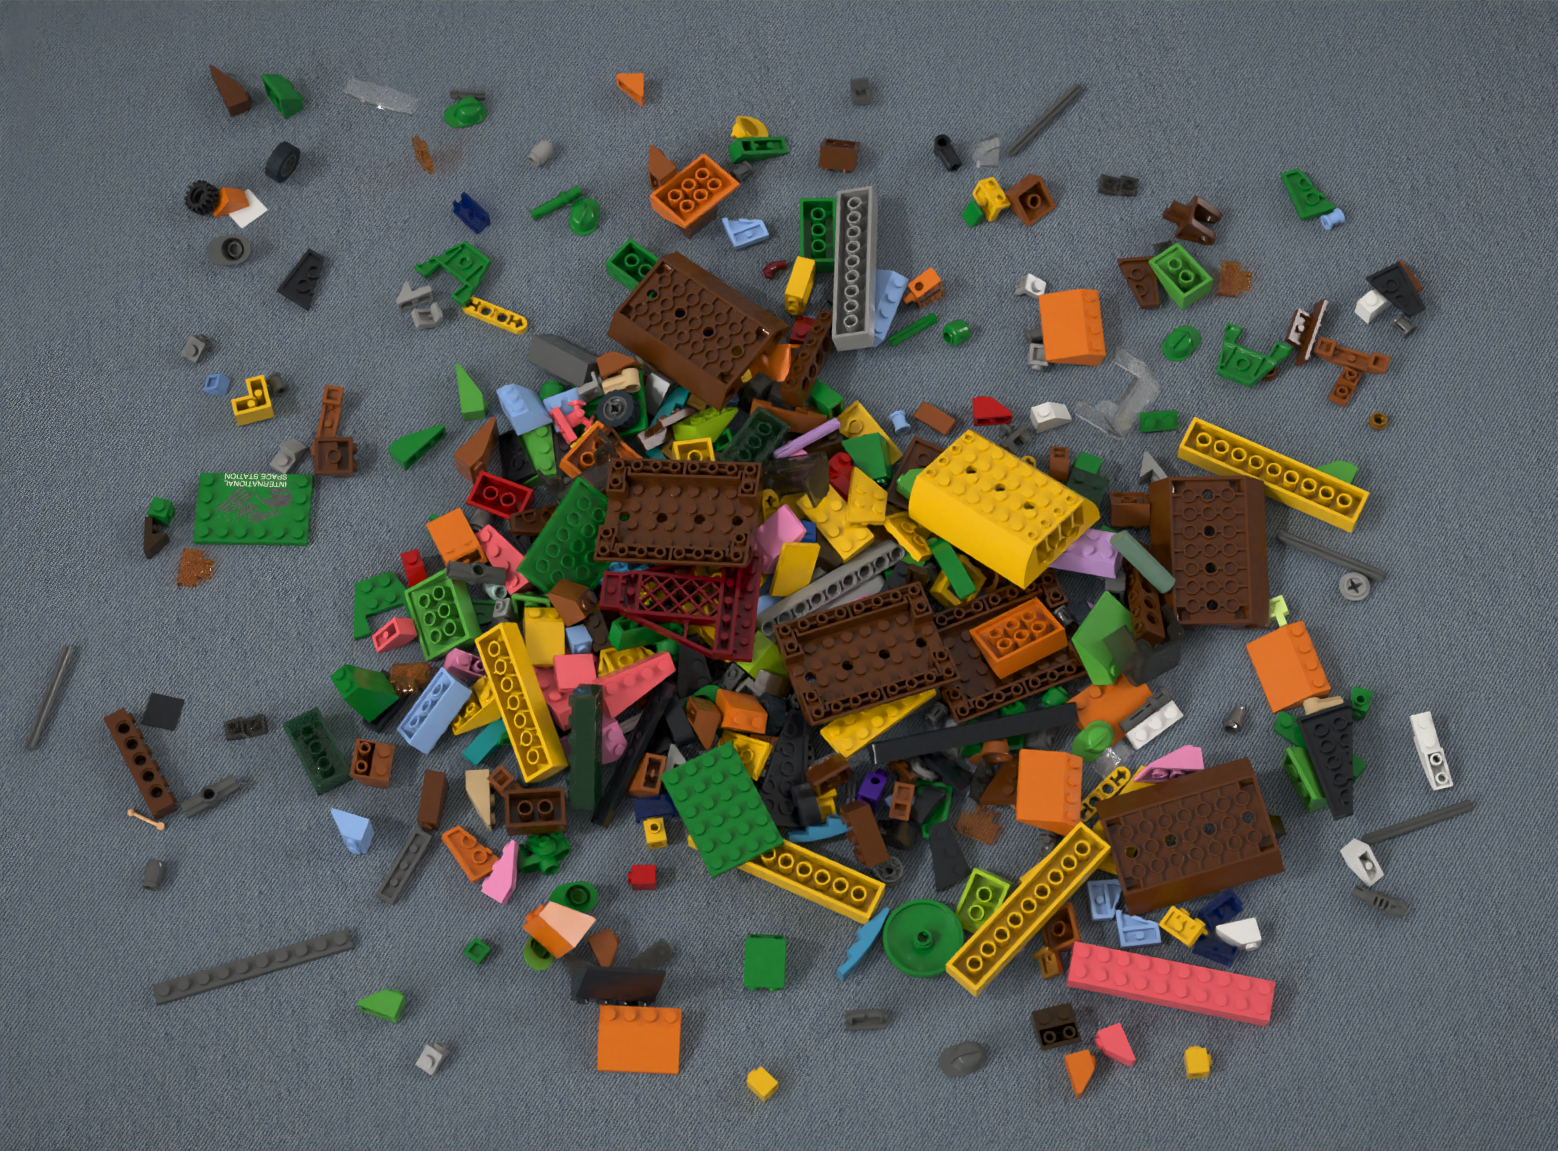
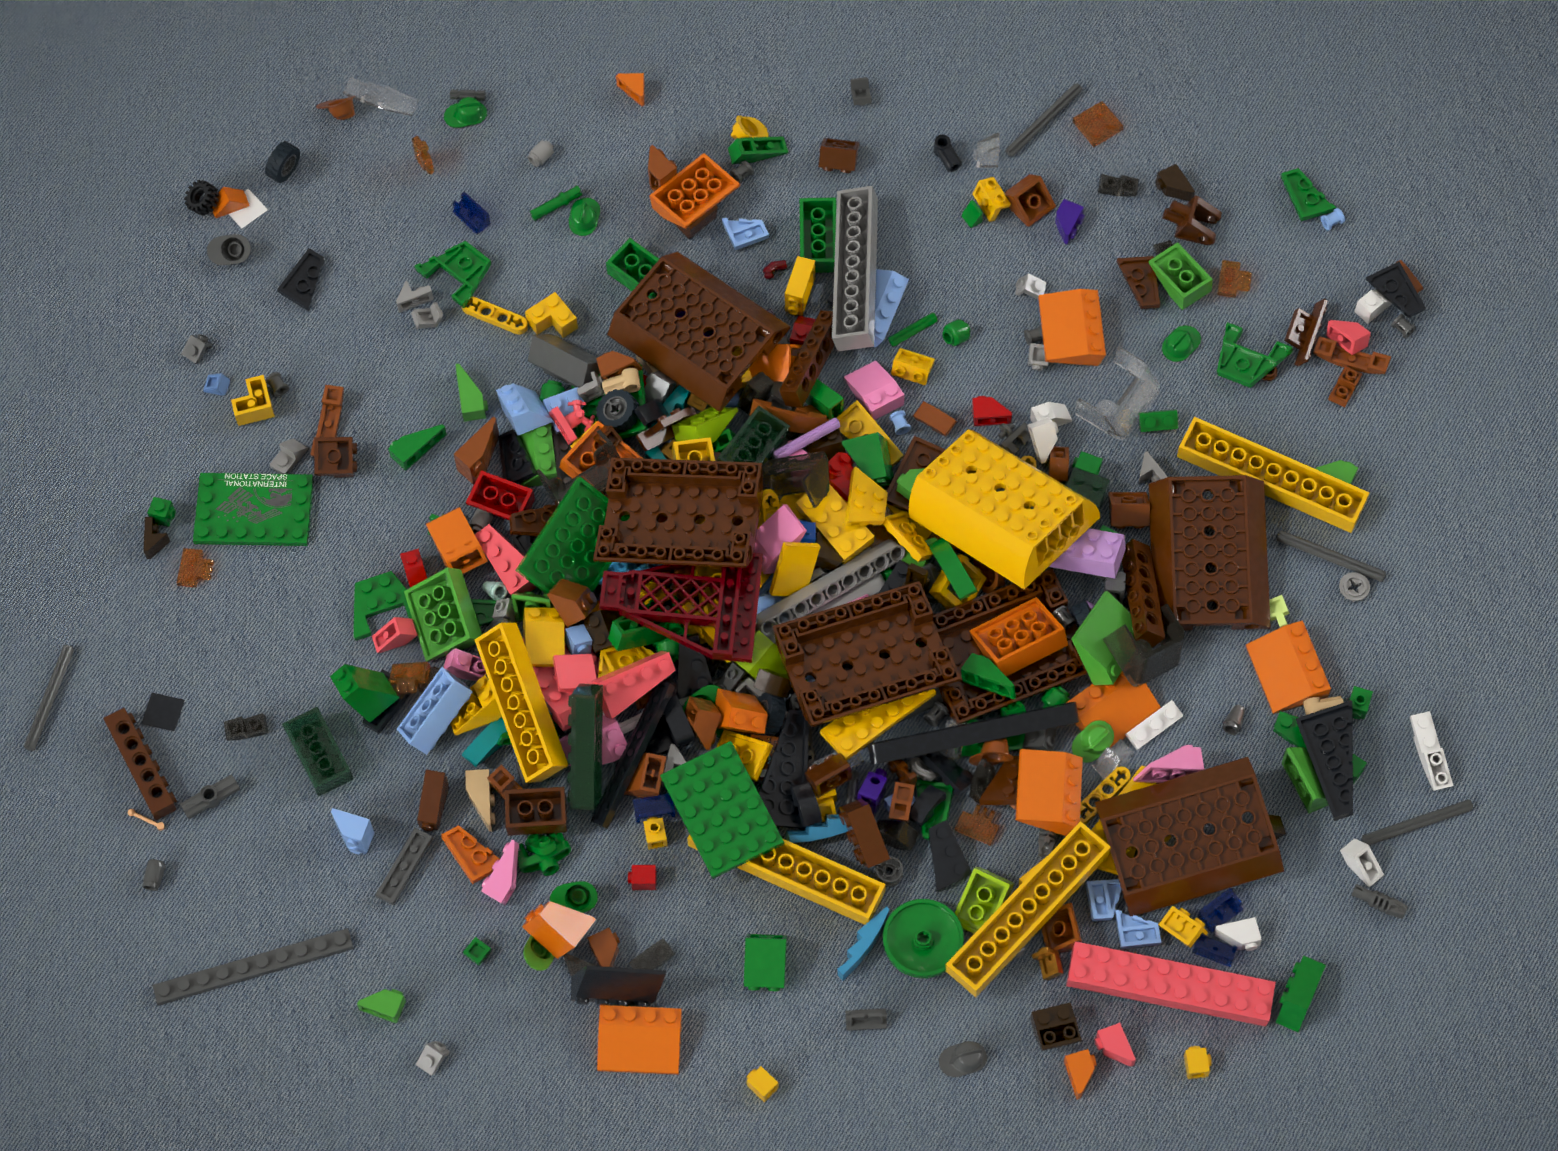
reddish brown slope [209,65,252,117] -> none
green slope [261,74,304,120] -> none
dark orange slope [349,738,395,789] -> none
dark grey piece [446,561,506,585] -> none
orange torso [902,267,946,308] -> none
sand green brick [1110,530,1176,594] -> none
dark grey pin [1118,686,1173,733] -> none
pearl gold plate [1369,412,1388,431] -> none
none -> dark orange piece [316,95,356,120]
none -> yellow brick [525,292,578,338]
none -> black slope [634,398,668,426]
none -> bright pink slope [844,361,904,420]
none -> yellow bracket [891,348,935,385]
none -> green slope [961,653,1016,699]
none -> white slope [1027,418,1059,464]
none -> dark purple slope [1055,199,1085,245]
none -> clear orange plate [1073,101,1123,147]
none -> dark brown slope [1155,164,1195,201]
none -> green wedge [1275,955,1326,1032]
none -> coral slope [1326,320,1371,355]

